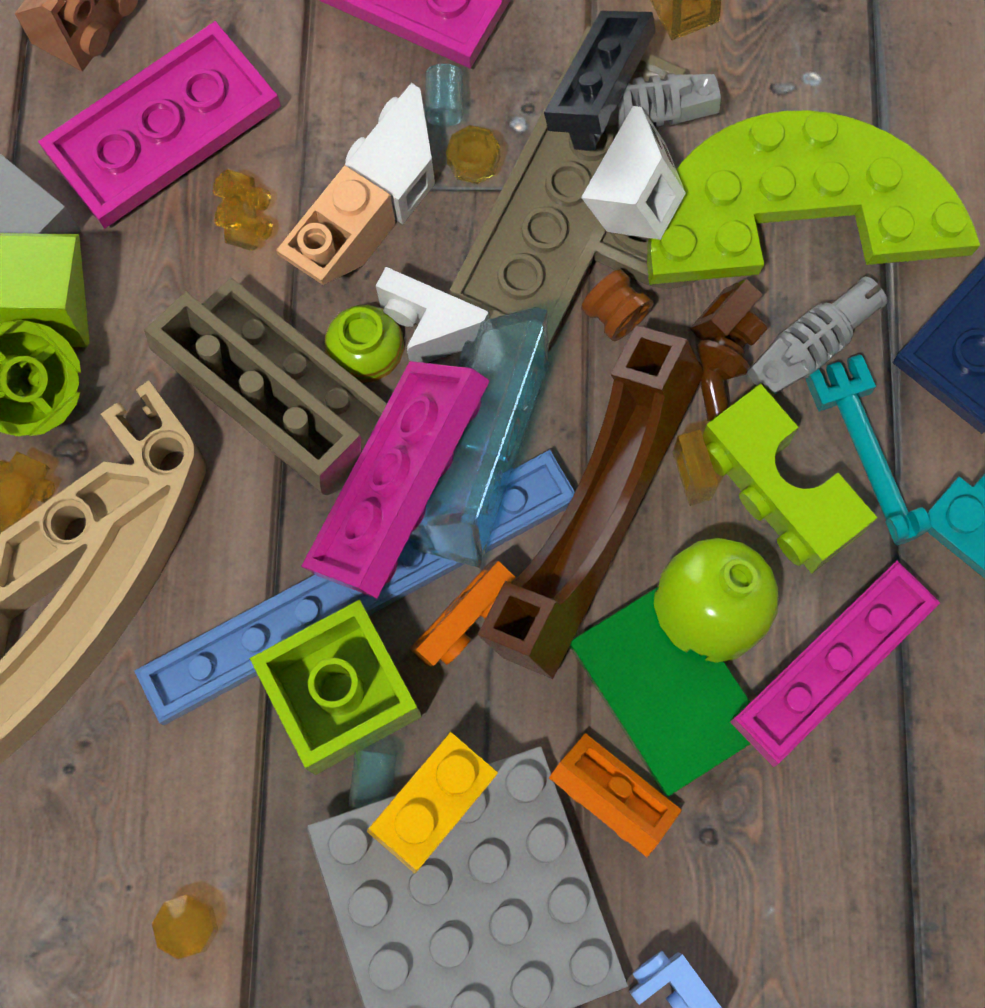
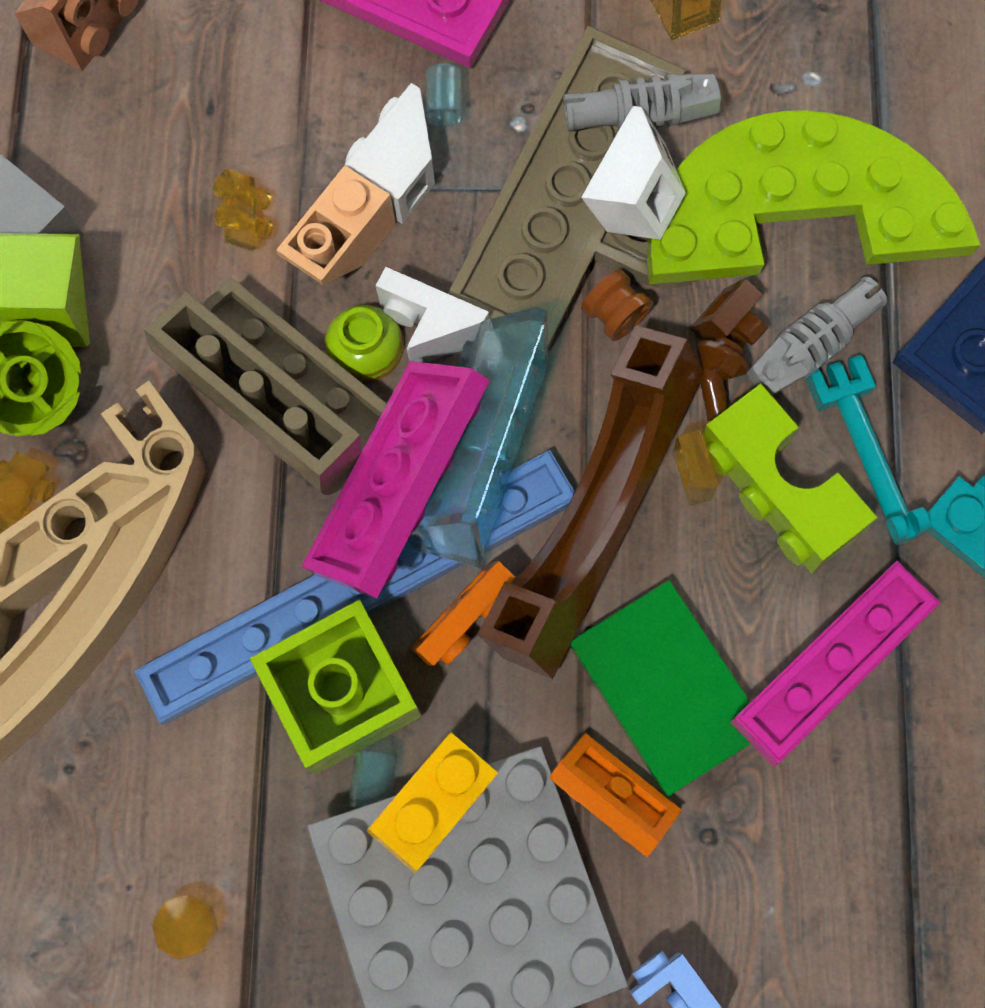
dark pink plate [38,21,281,229] -> none
clear yellow tile [446,125,501,184] -> none
black hinge [544,11,656,151] -> none
lime cylinder [654,538,779,663] -> none

